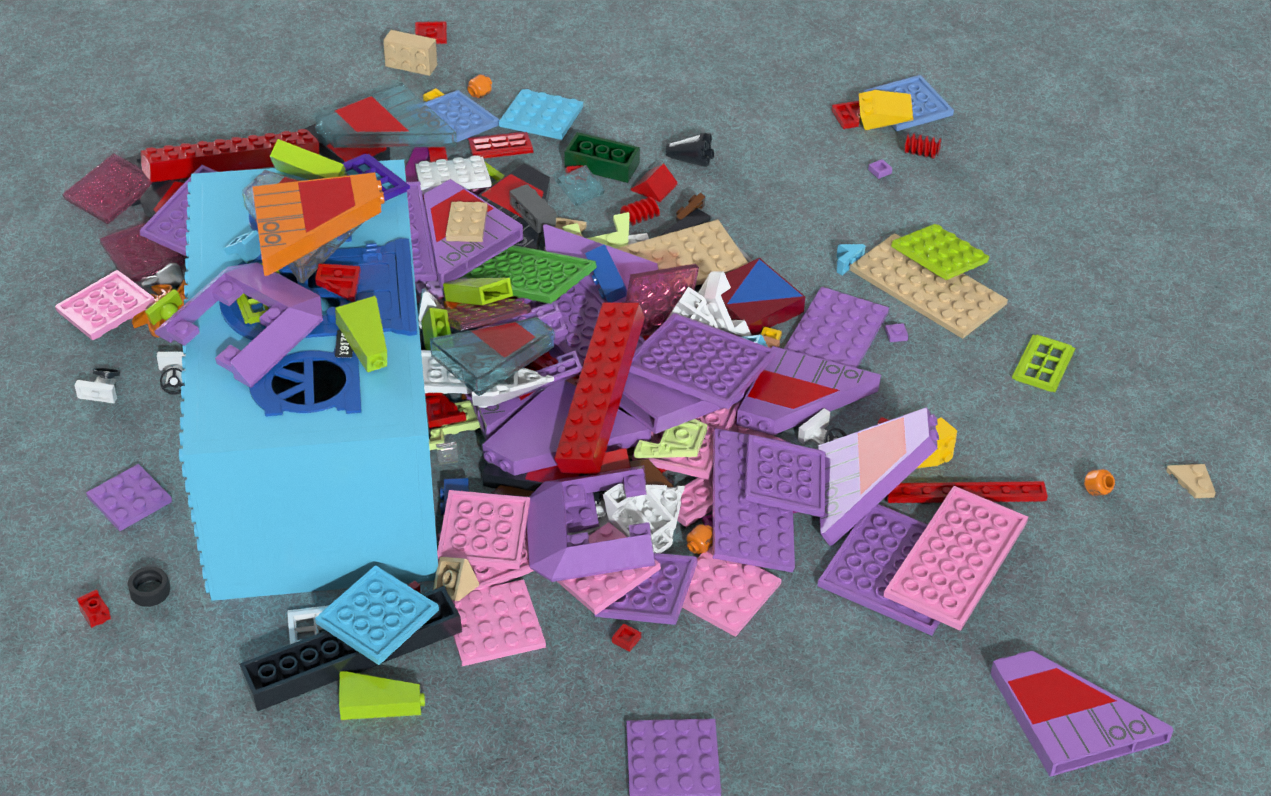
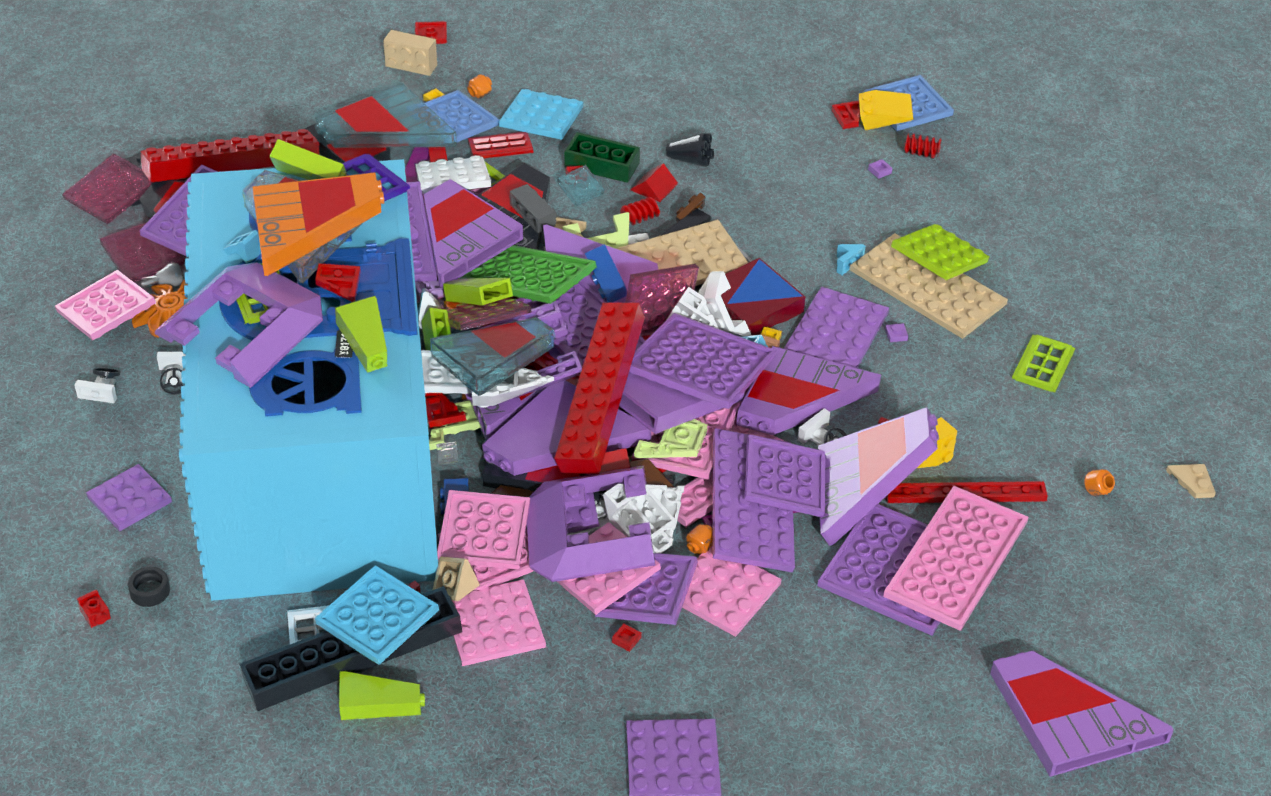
lime tile [145,289,183,325] -> none
tan plate [446,201,488,242] -> none

